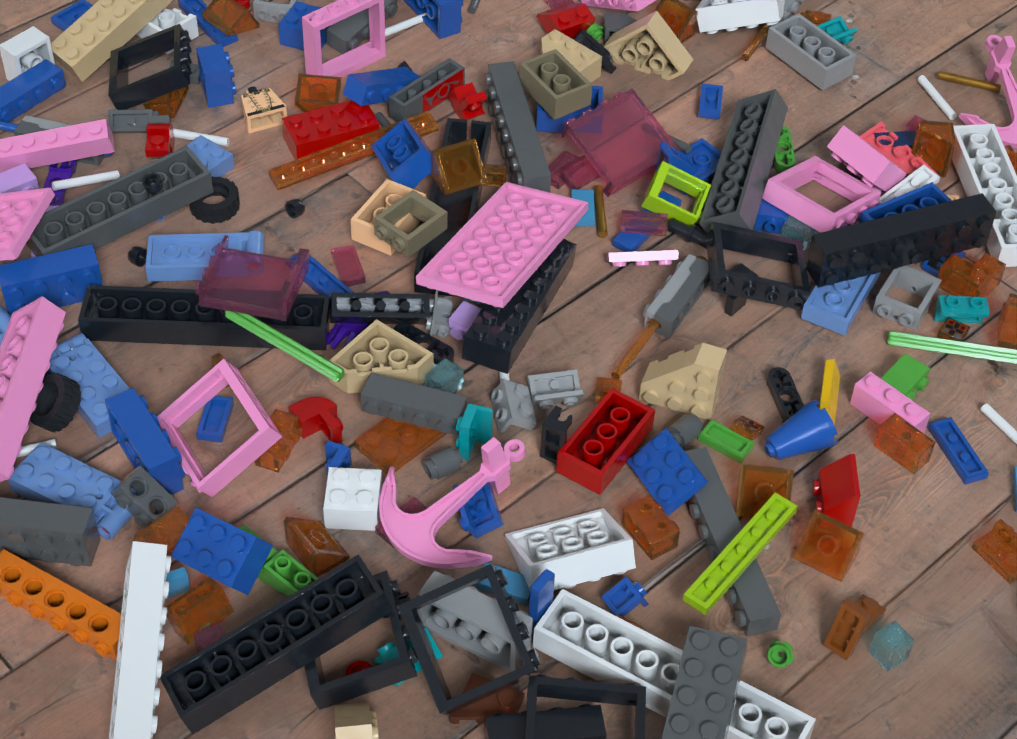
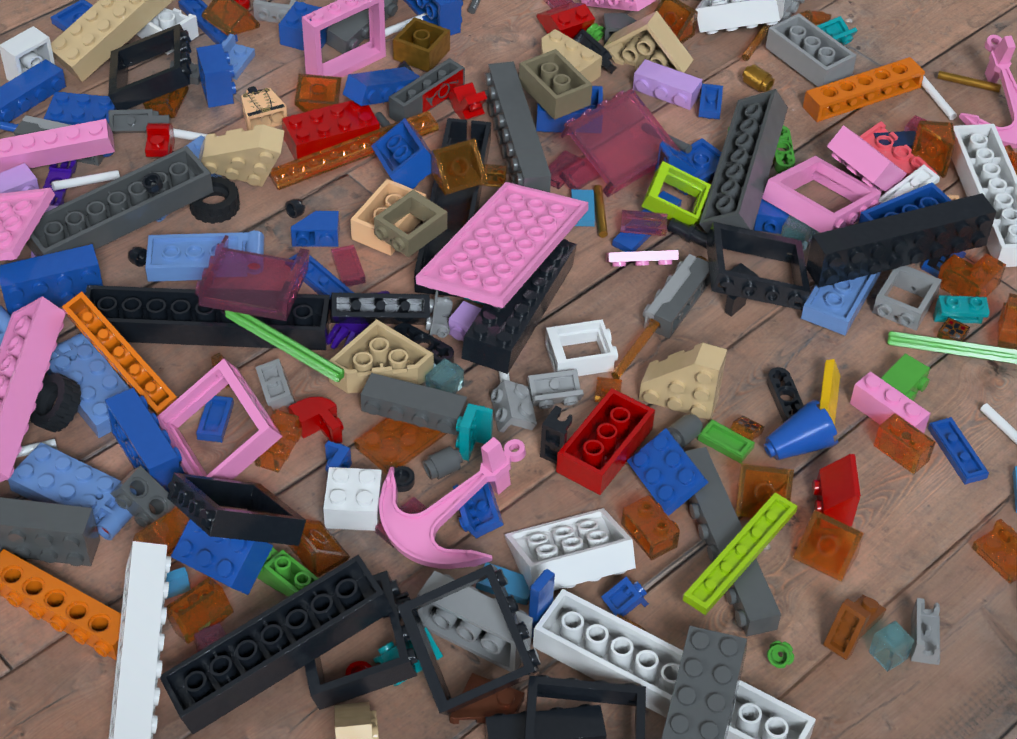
none -> blue plate [44,92,117,125]
none -> orange brick [62,291,178,416]
none -> black window [167,473,306,546]
none -> tan brick [199,124,284,187]
none -> medium blue bracket [222,34,255,80]
none -> light grey hinge [255,358,296,416]
none -> blue slope [291,211,340,247]
none -> pearl gold brick [393,17,450,72]
none -> black tile [394,466,415,492]
none -> white window [545,319,618,376]
none -> lavender brick [633,59,703,110]
none -> pearl gold brick [742,64,775,92]
none -> orange brick [803,57,925,122]
none -> light grey hinge [911,598,940,665]

